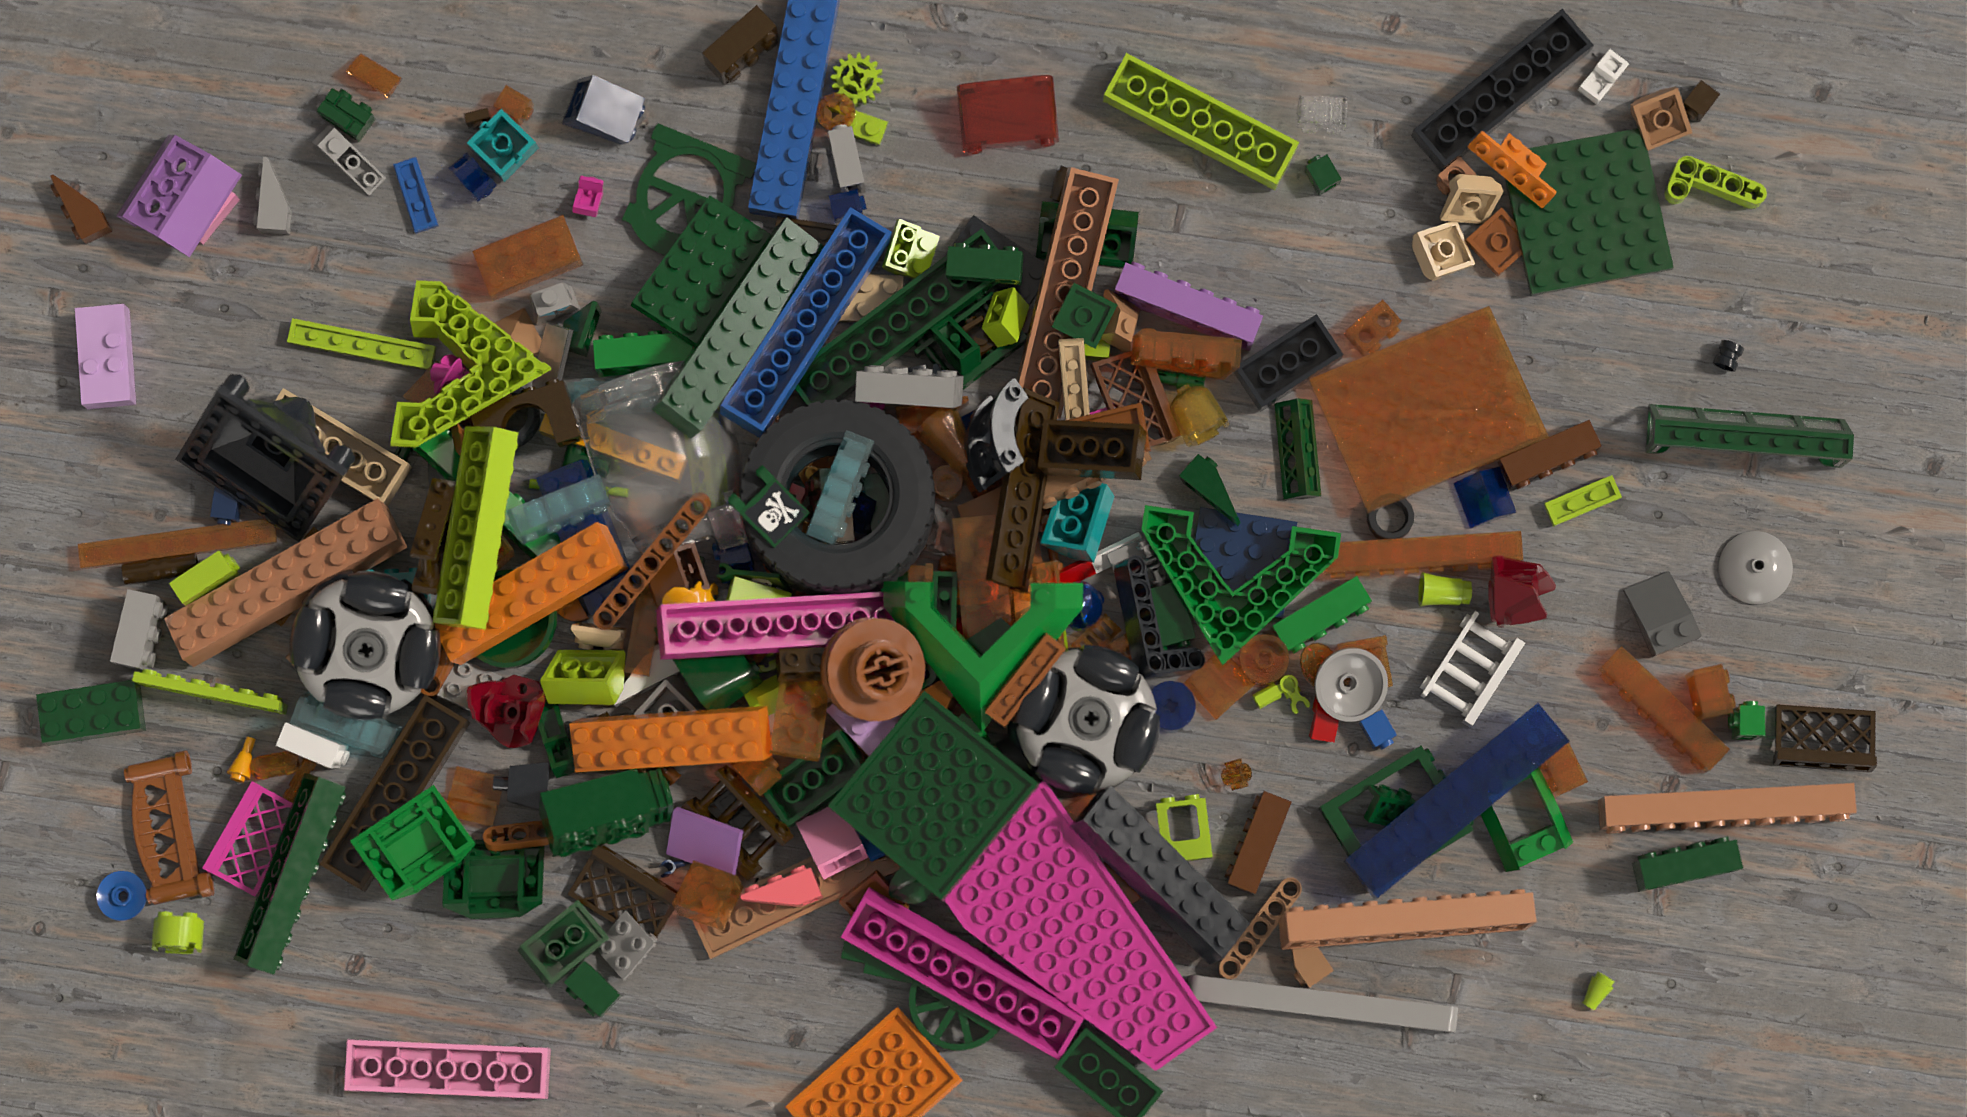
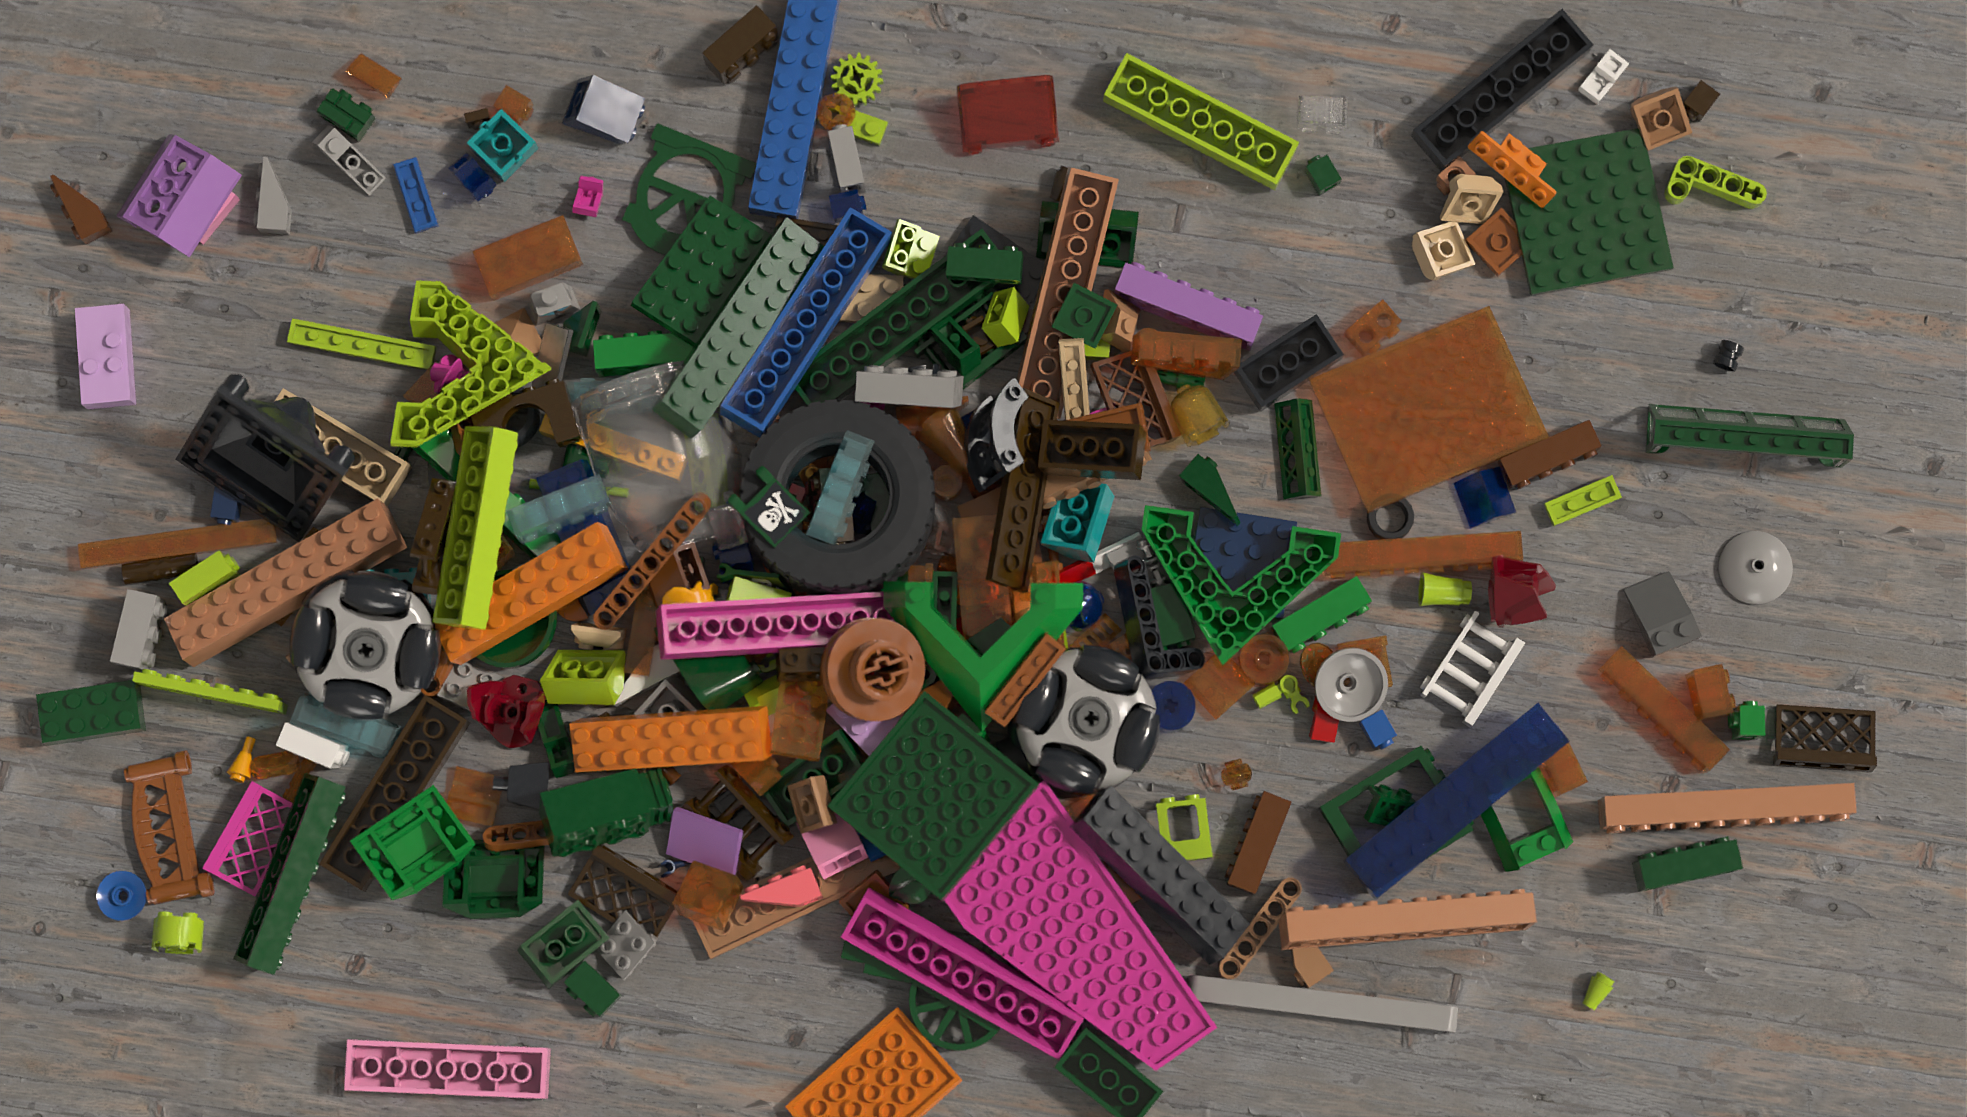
none -> medium nougat slope [787,775,838,834]

